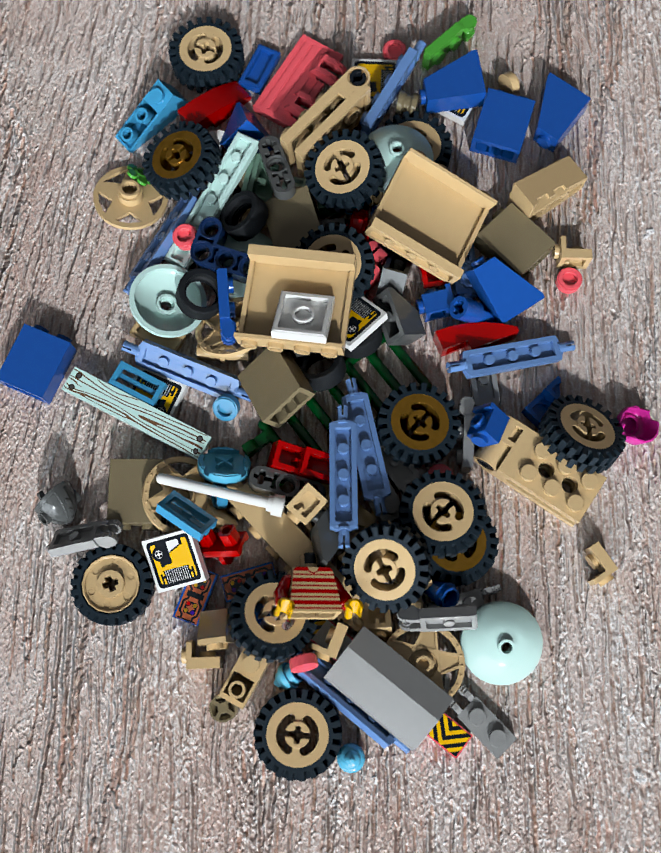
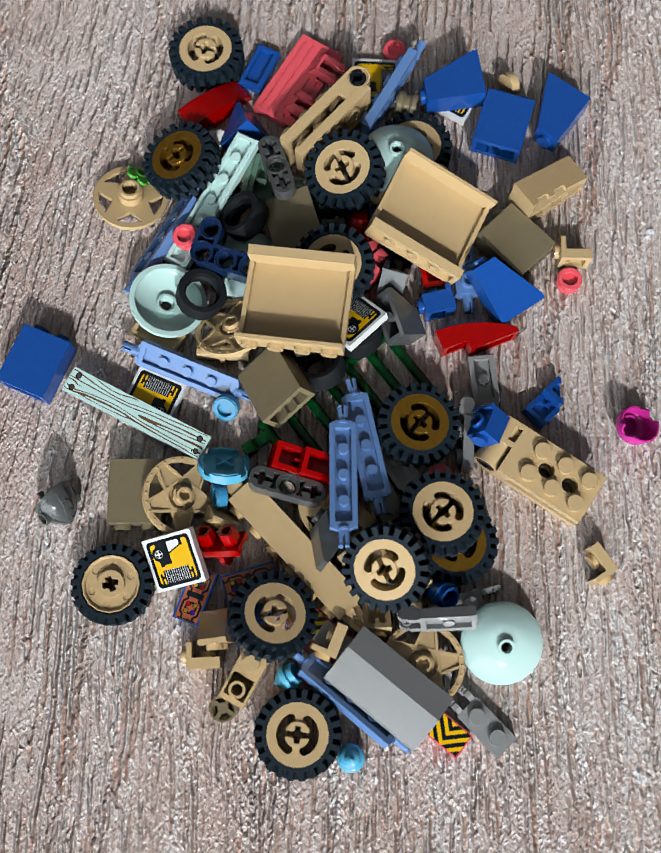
light grey hinge [47,519,123,557] -> none
dark azure tile [108,360,168,408] -> none
dark azure slope [115,79,188,153] -> none
dark azure tile [155,490,218,542] -> none
white piece [156,473,286,517] -> none
blue hinge [216,268,237,346] -> none
white tile [271,291,335,344] -> none
torso [273,553,364,620] -> none
tan bracket [285,482,328,526] -> none
coral tile [289,653,319,673] -> none
bright green hinge [422,14,477,71] -> none
medium blue plate [446,335,575,379] -> none
blue hinge [449,296,495,323] -> none
black wheel [538,395,626,474] -> none

